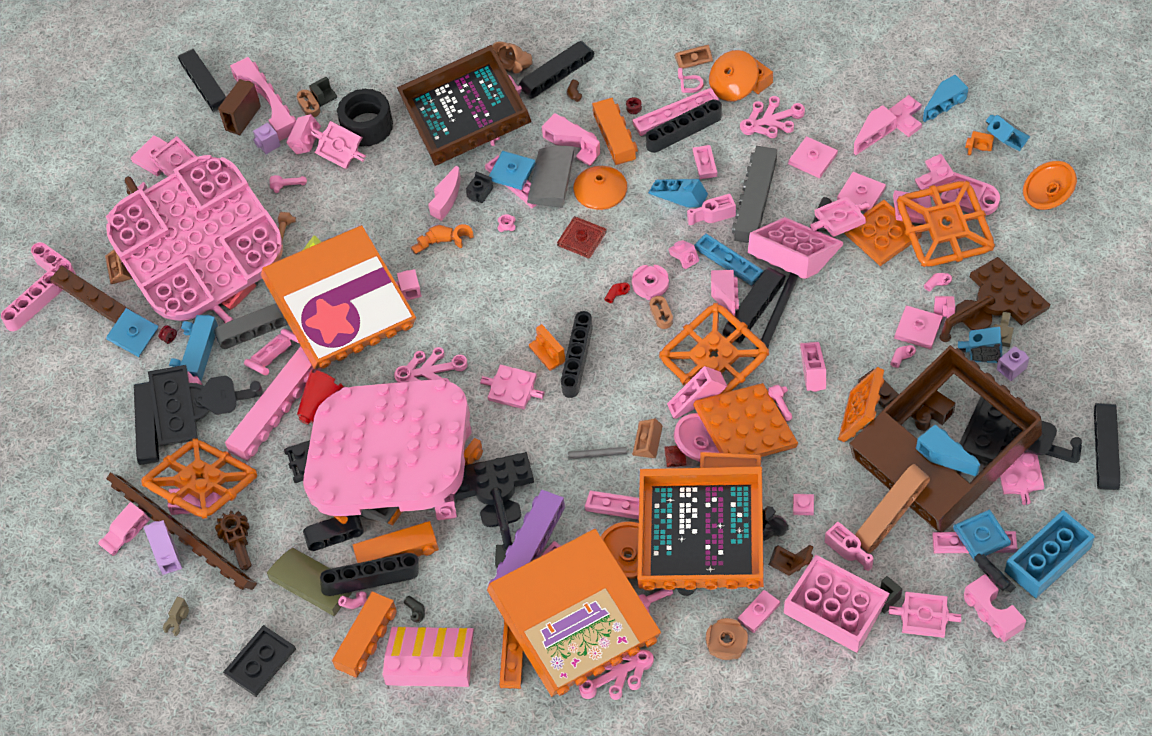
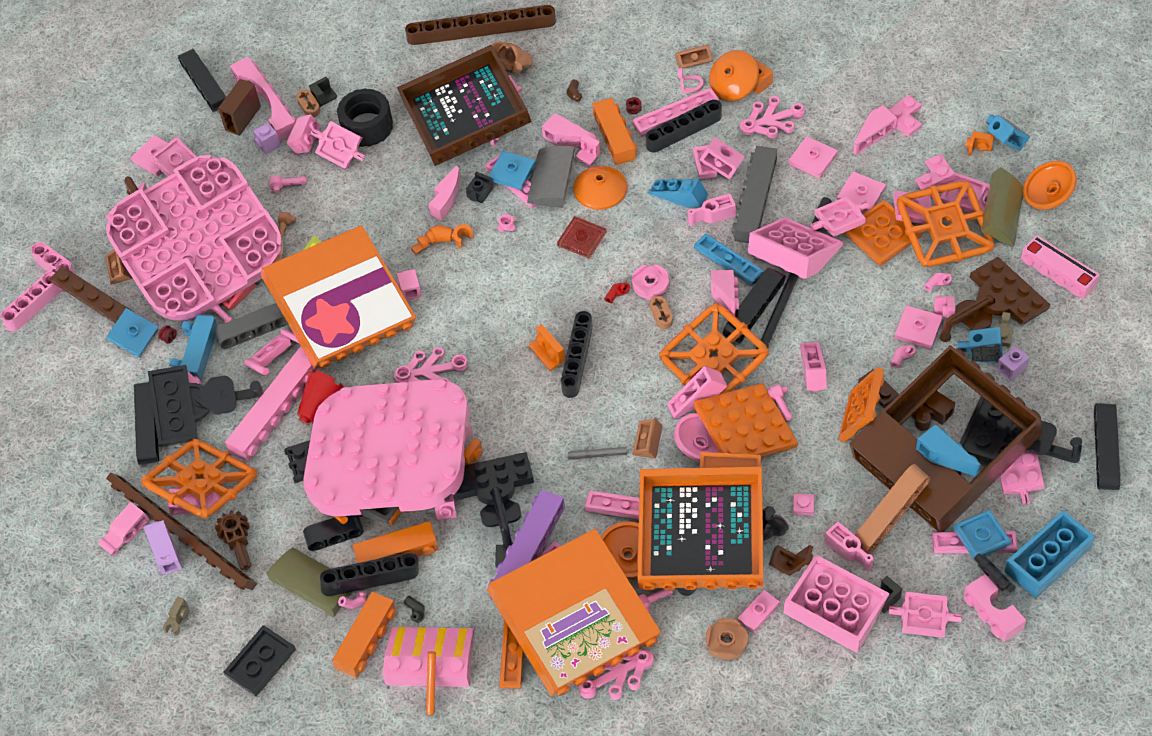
bright pink plate [480,364,545,410] -> none
black beam [518,41,595,99] -> none
clear red plate [664,445,686,467] -> none
bright pink bracket [668,240,699,269] -> none
dark azure slope [923,75,968,122] -> none
none -> reddish brown beam [405,5,556,45]
none -> orange bar [426,651,436,715]
none -> bright pink brick [700,137,745,180]
none -> olive slope [981,167,1023,247]
none -> bright pink brick [1021,235,1100,299]

